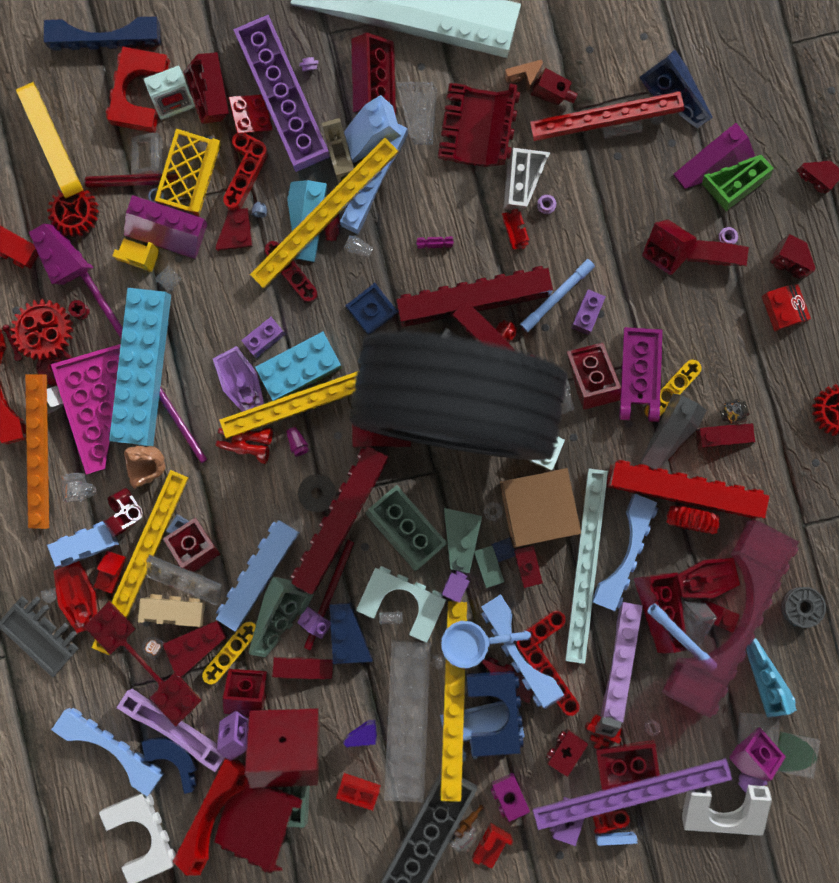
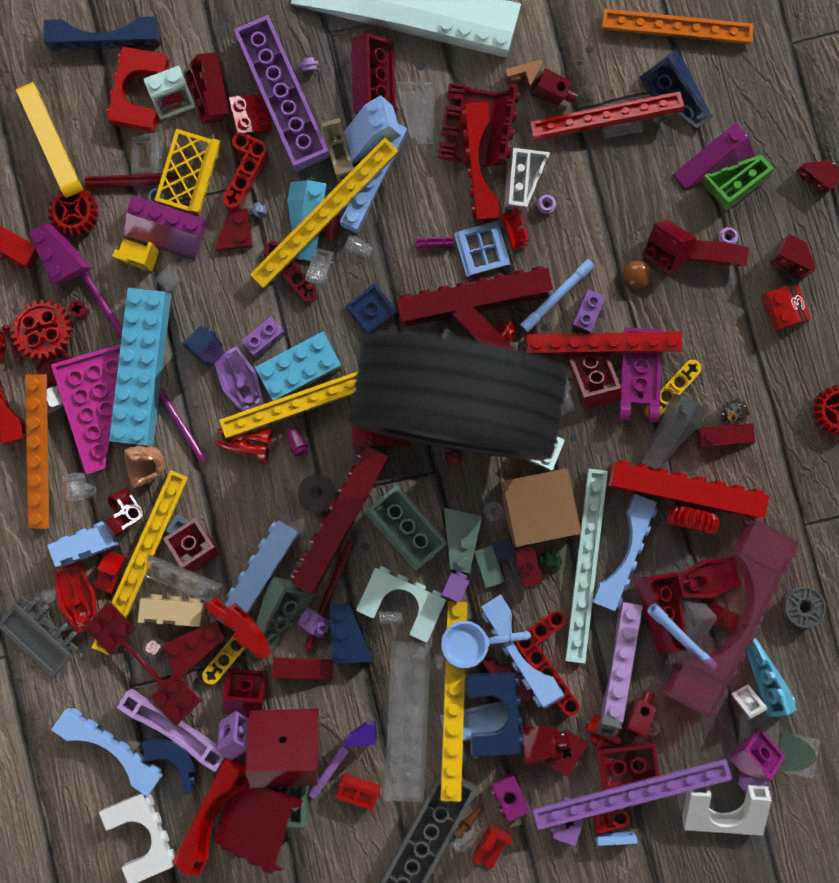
none -> dark blue wedge [182,326,225,369]
none -> red slope [205,598,271,660]
none -> clear slope [306,248,334,285]
none -> medium lavender tile [309,745,350,800]
none -> dark red plate [445,450,463,466]
none -> light blue piece [454,221,510,277]
none -> red arch [461,102,500,221]
none -> dark red torso [523,726,570,767]
none -> red plate [527,331,682,355]
none -> clear green gear [538,551,563,575]
none -> orange plate [601,9,754,45]
none -> dark red torso [621,691,657,737]
none -> dark orange hair [623,260,652,290]
none -> white slope [731,685,767,721]

